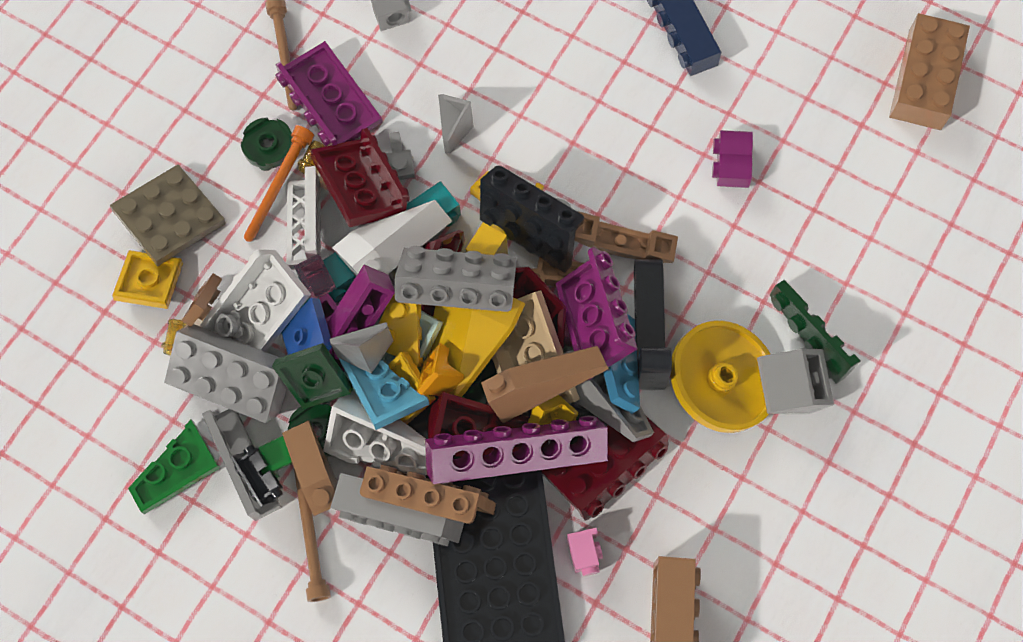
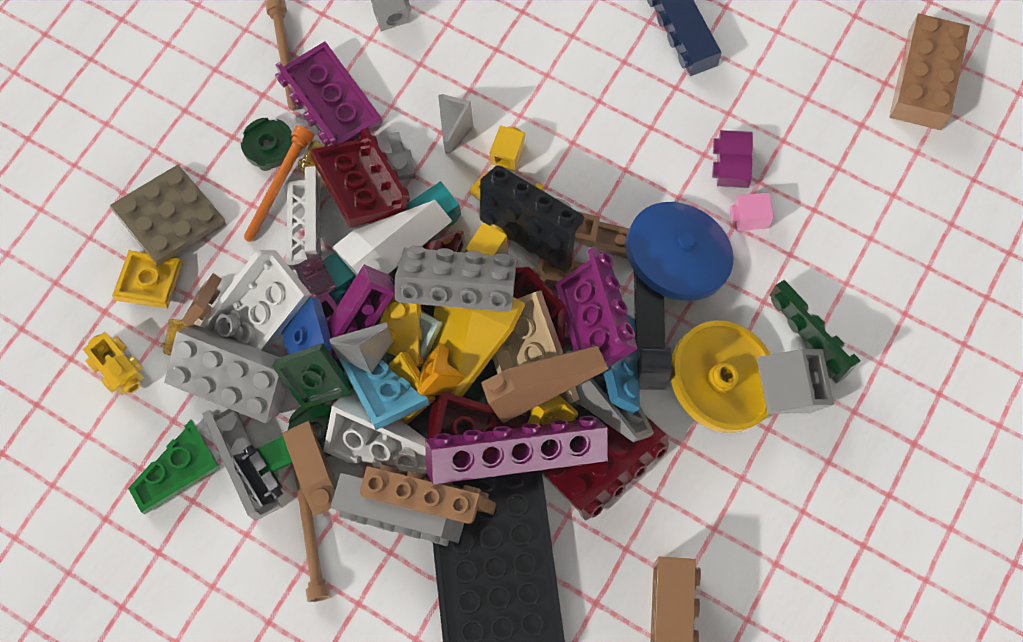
bright pink brick [567,528,603,576] -> none
none -> yellow brick [82,332,144,395]
none -> yellow brick [489,125,525,171]
none -> blue dish [626,202,734,301]
none -> bright pink brick [730,193,774,231]

